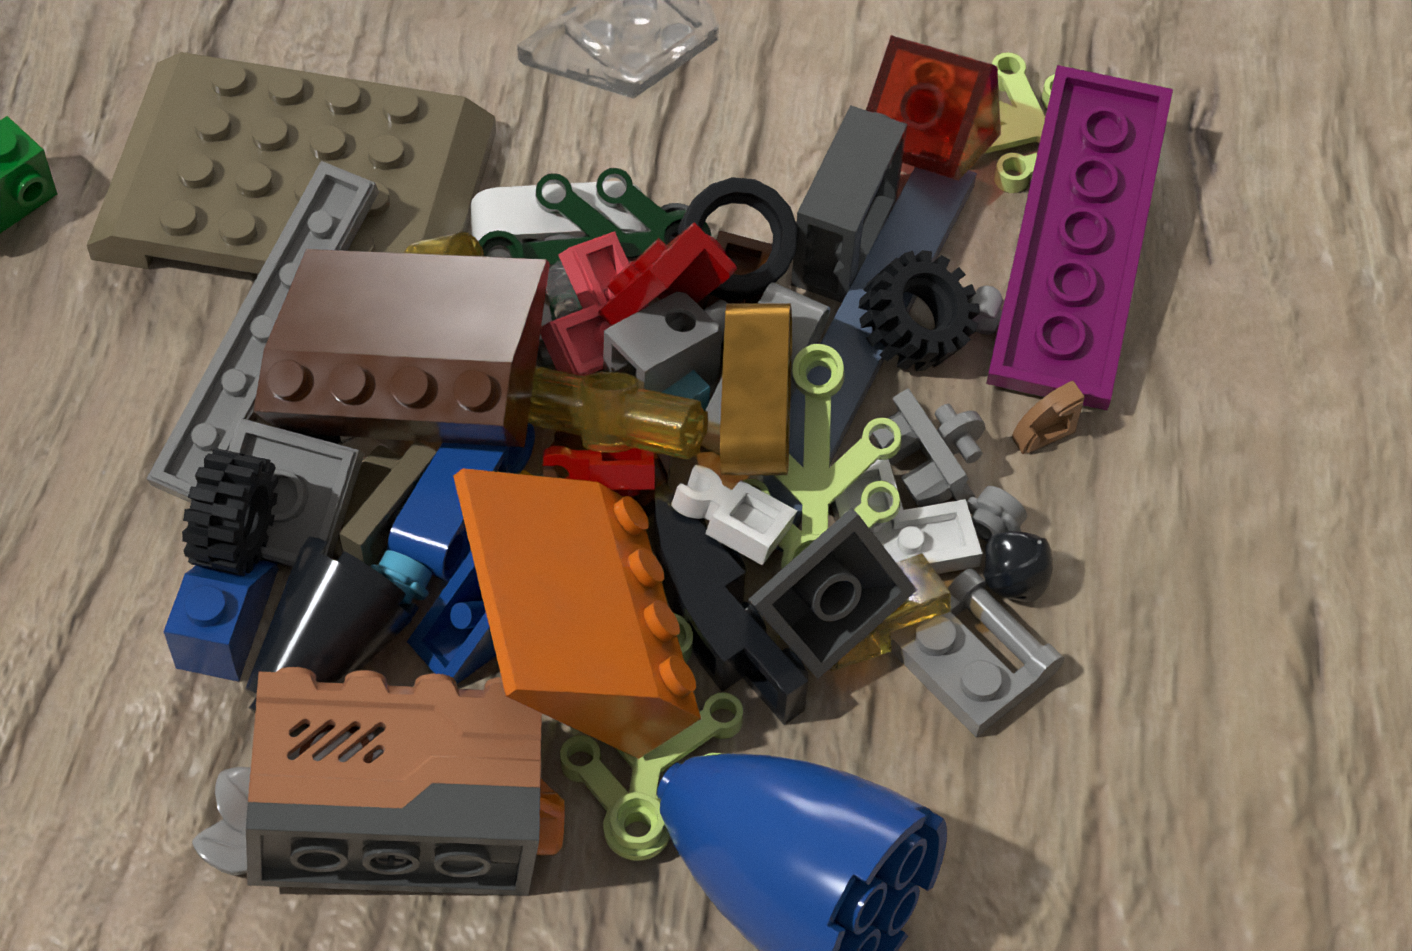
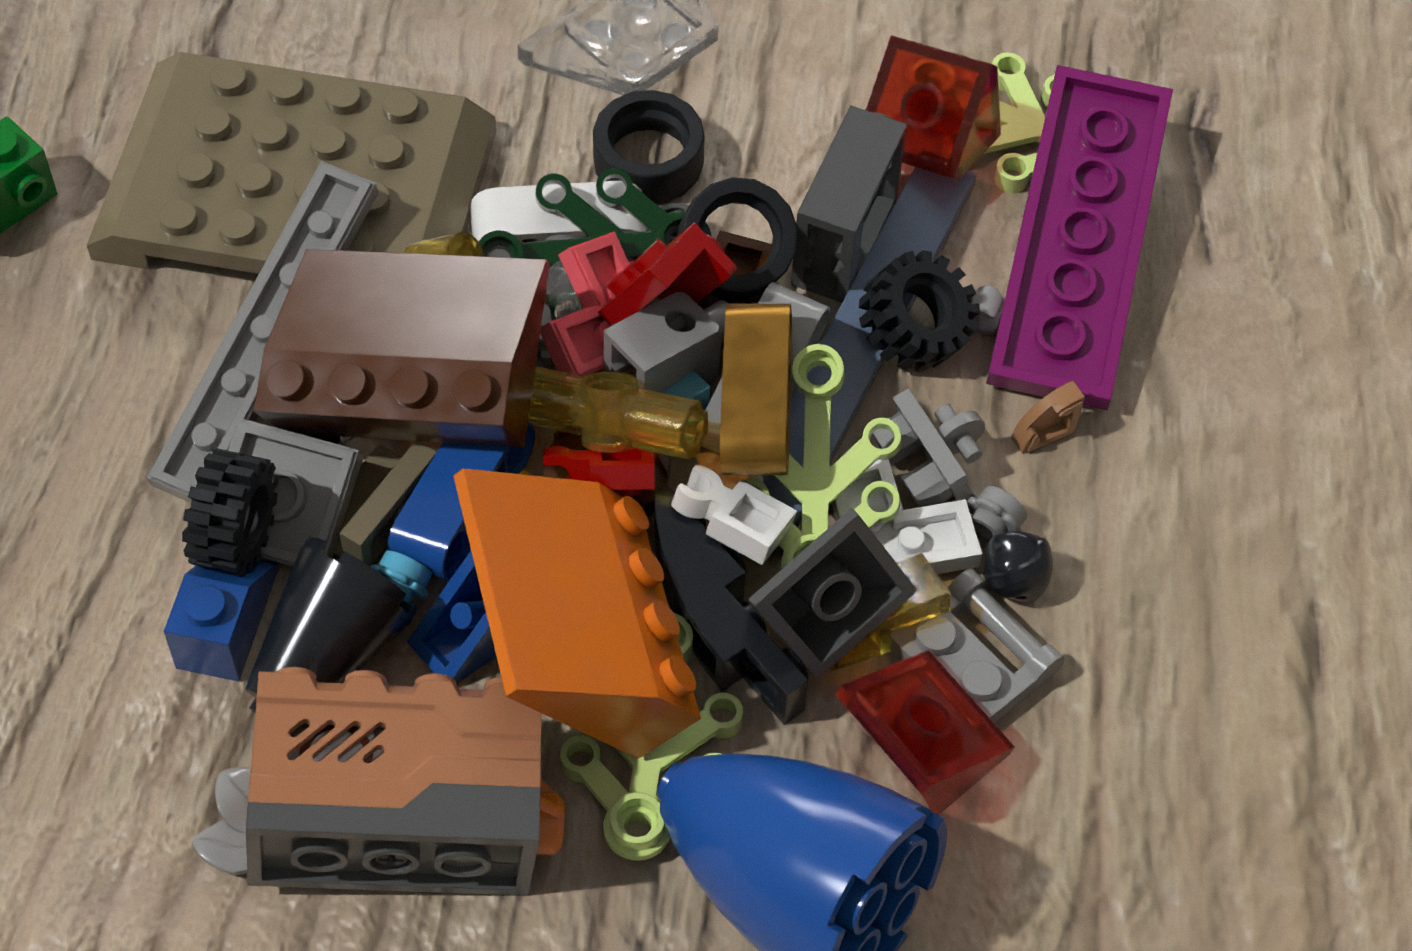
none -> black tyre [593,90,705,203]
none -> clear red slope [835,650,1015,815]

